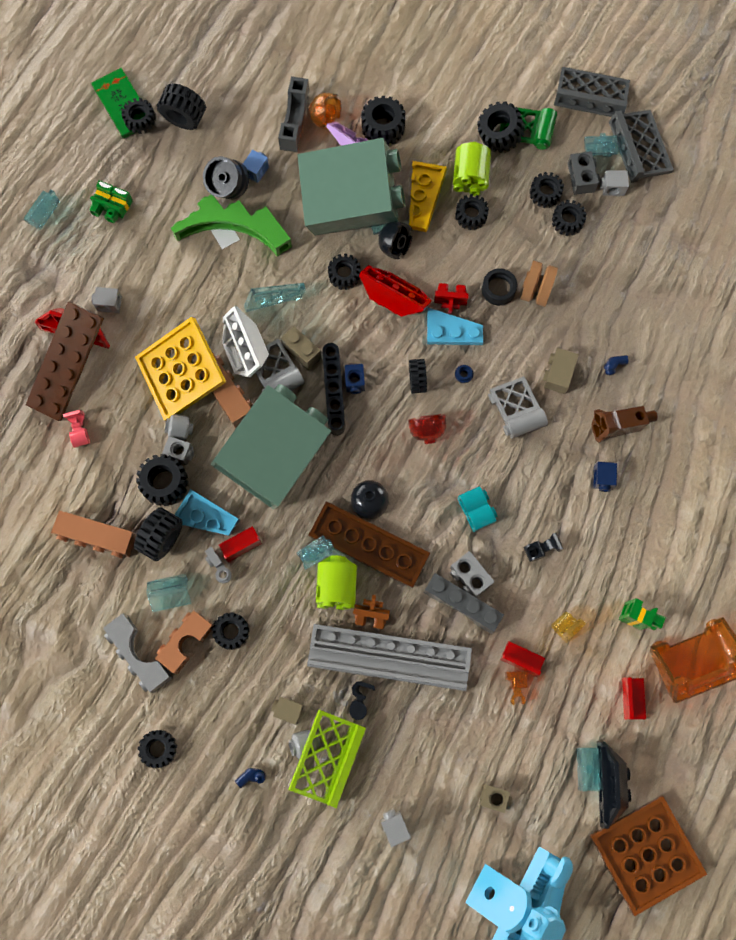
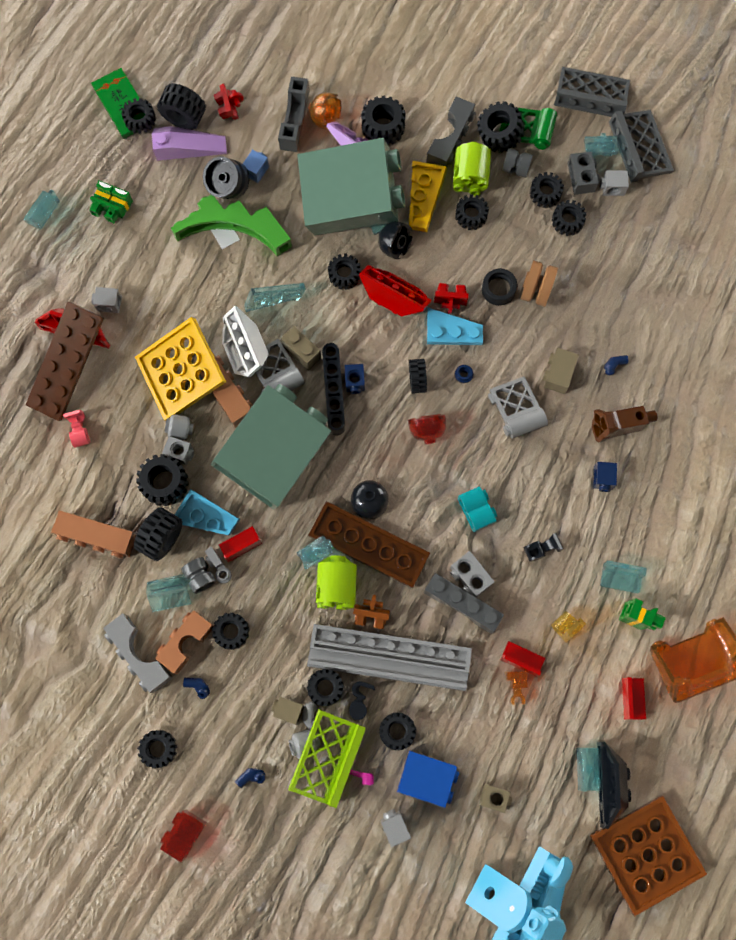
none -> lavender wedge [152,126,227,161]
none -> clear red brick [160,809,207,862]
none -> dark grey wheel [181,557,217,594]
none -> dark blue arm [183,677,210,699]
none -> red hips [214,83,244,120]
none -> light grey arm [302,702,318,730]
none -> black tyre [307,669,344,706]
none -> dark pink hand [349,769,374,785]
none -> black tyre [379,712,416,750]
none -> blue panel [397,751,459,808]
none -> dark grey arch [426,96,476,168]
none -> dark grey wheel [502,148,533,178]
none -> clear light blue panel [600,560,647,594]

